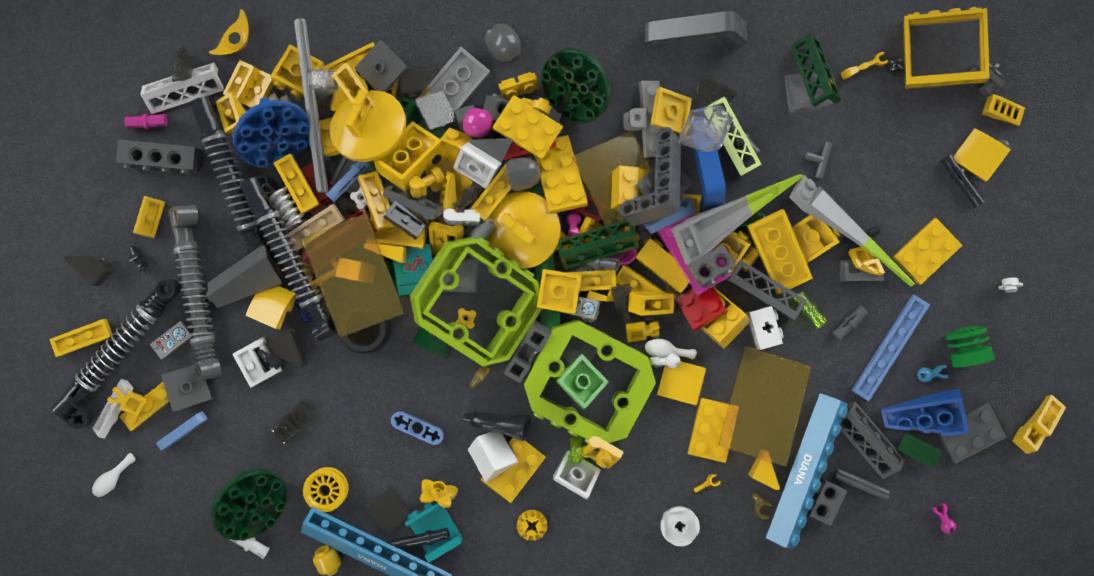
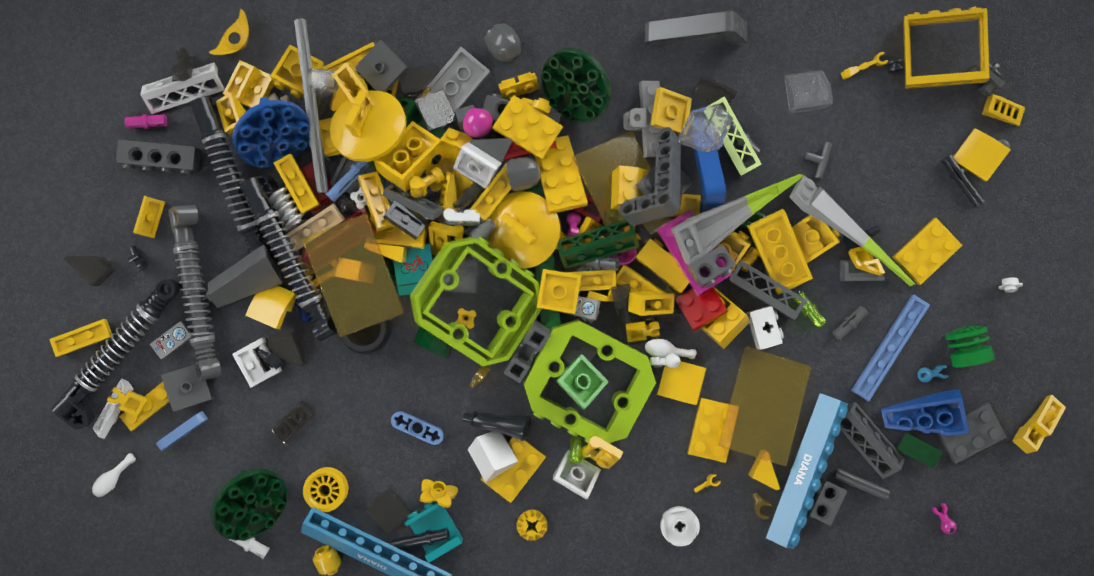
medium blue beam [642,198,695,234] -> none
dark green fence [791,33,842,107] -> none

